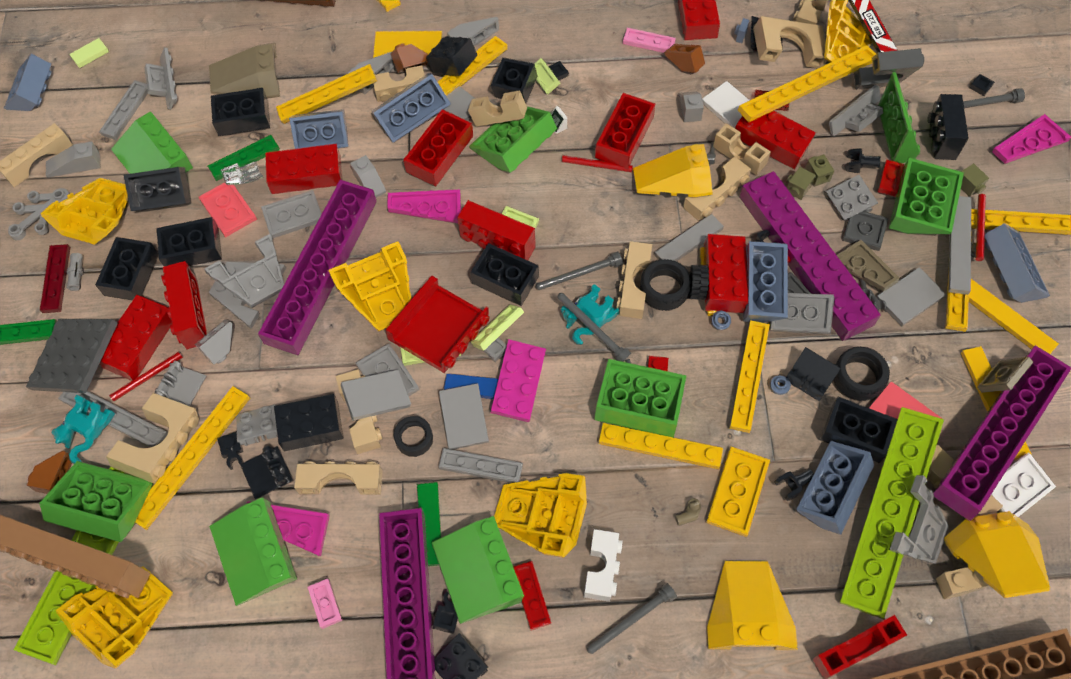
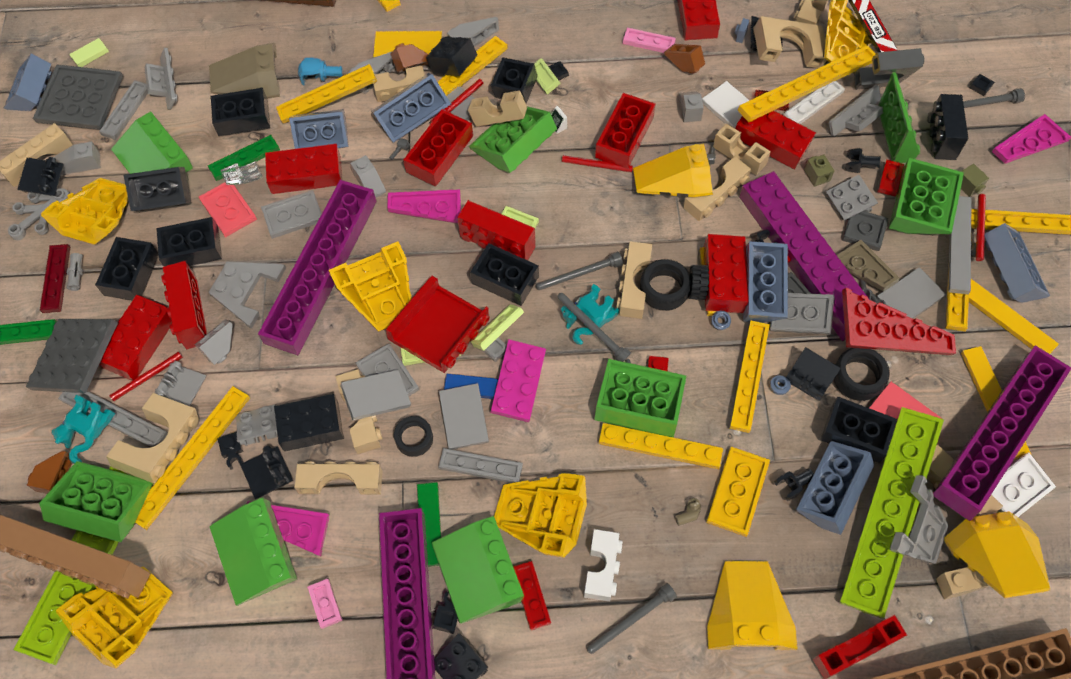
light grey wing [204,234,284,308] -> none
light grey tile [654,214,724,261] -> none
olive brick [786,167,816,200] -> none
dark tan tile [977,357,1033,393] -> none
none -> black hinge [17,157,64,196]
none -> dark grey plate [33,64,123,130]
none -> dark azure piece [298,58,343,85]
none -> dark grey hand [389,138,410,160]
none -> red bar [430,79,484,123]
none -> white tile [783,81,845,124]
none -> wing [842,288,956,355]

